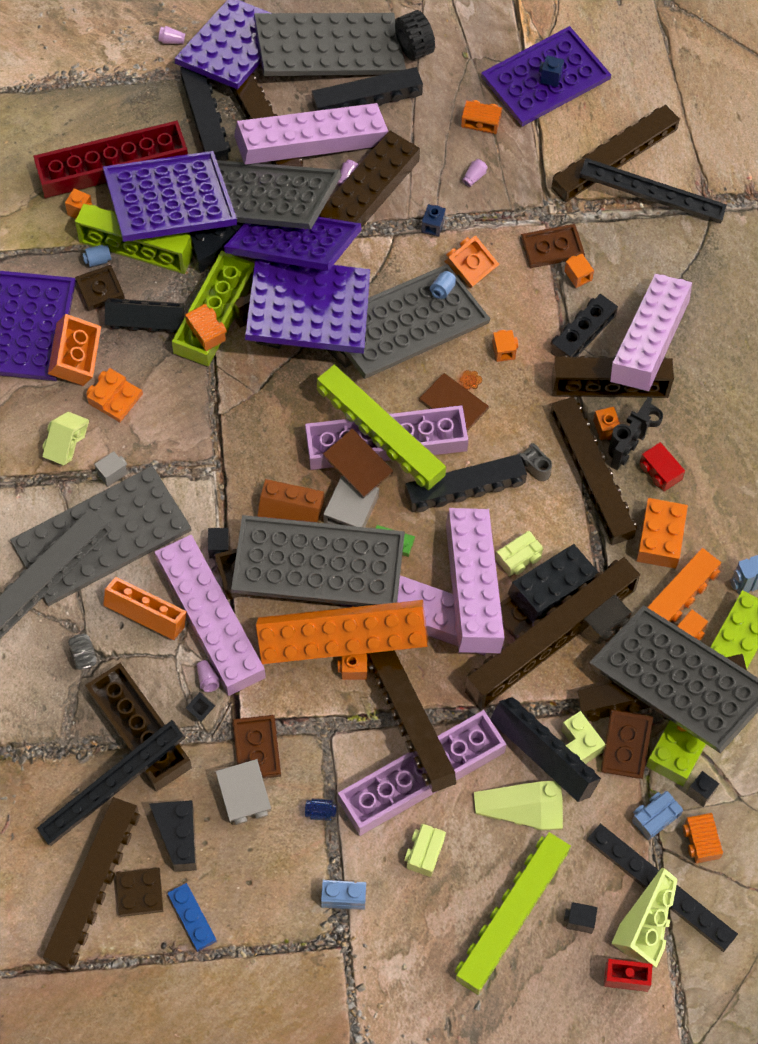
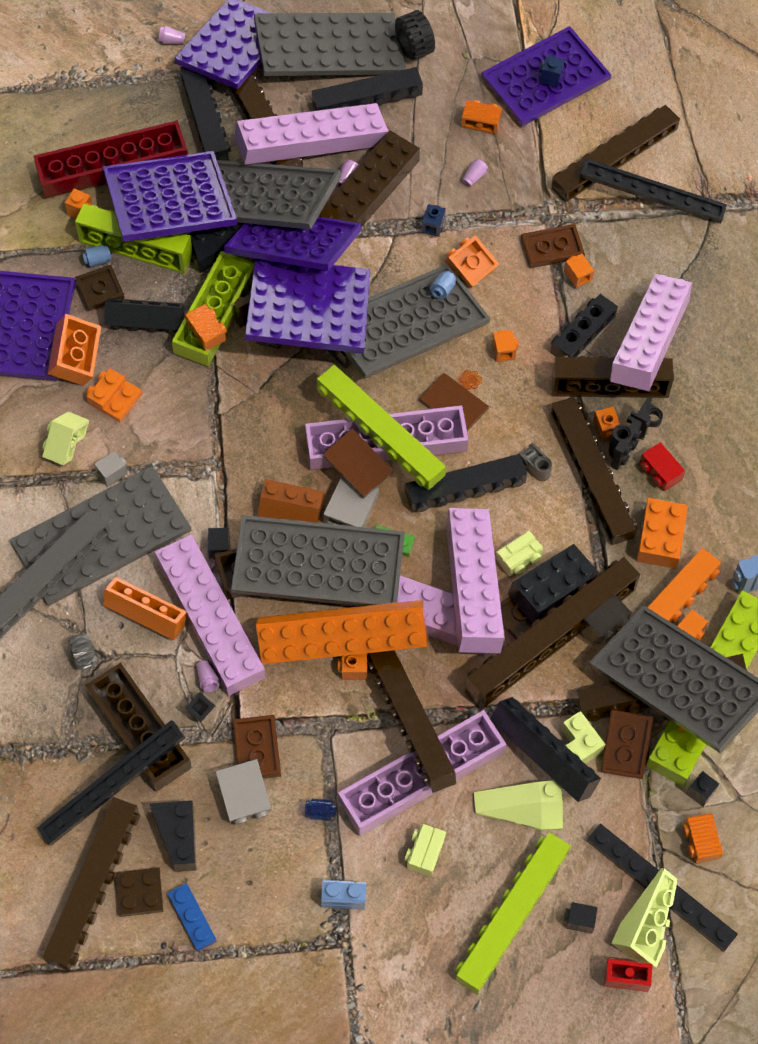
medium blue brick [632,791,683,840] -> none

